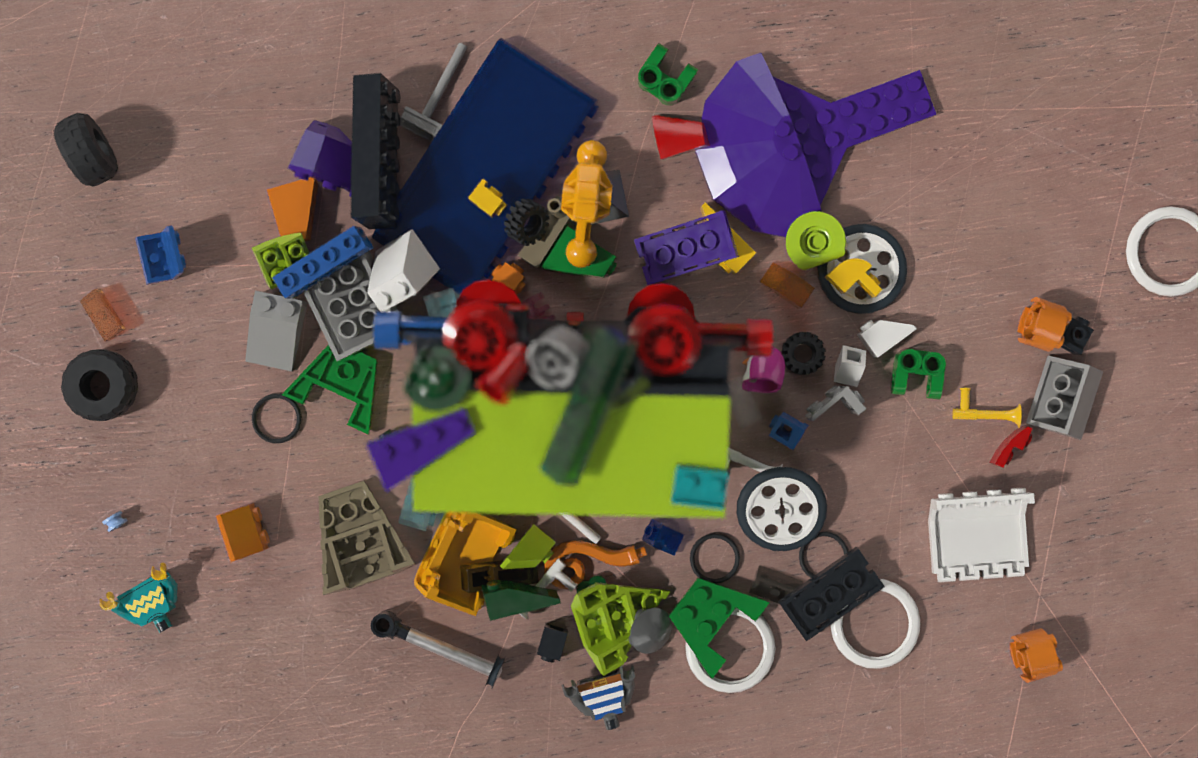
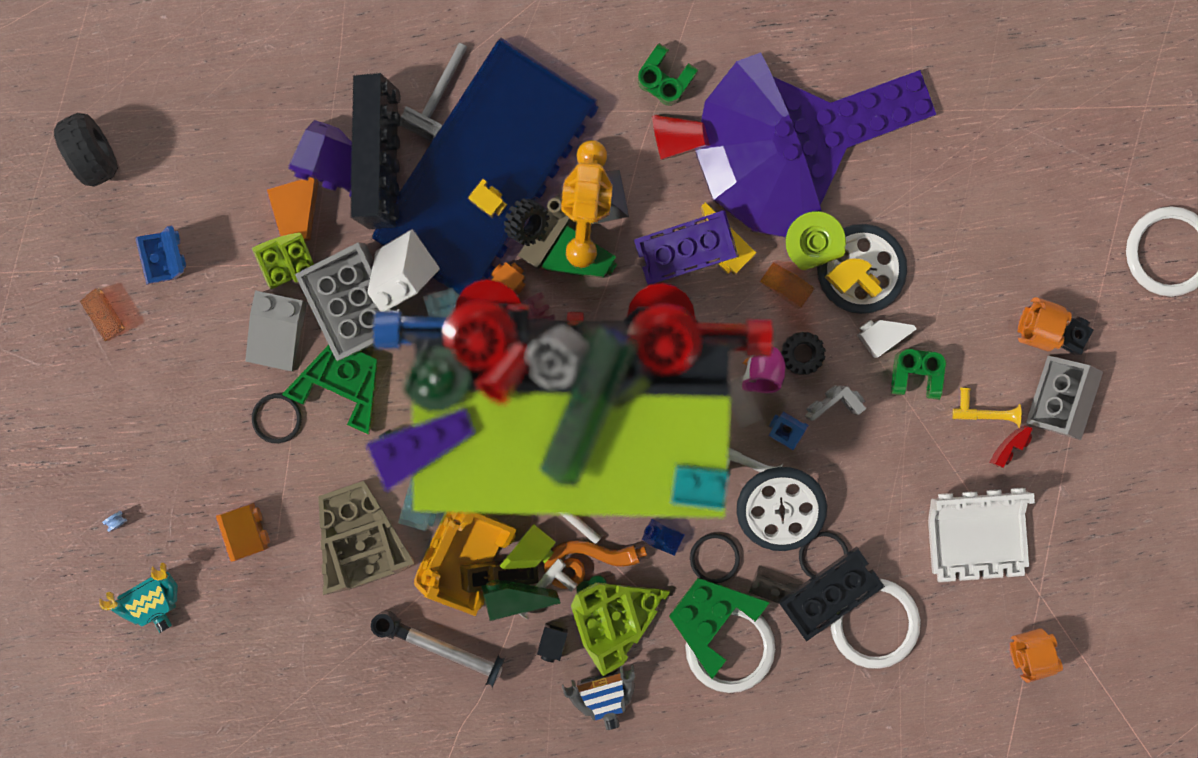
black tyre [61,349,138,421] -> none
blue brick [272,226,374,298] -> none
dark grey dish [629,607,672,654] -> none
white brick [834,345,866,387] -> none

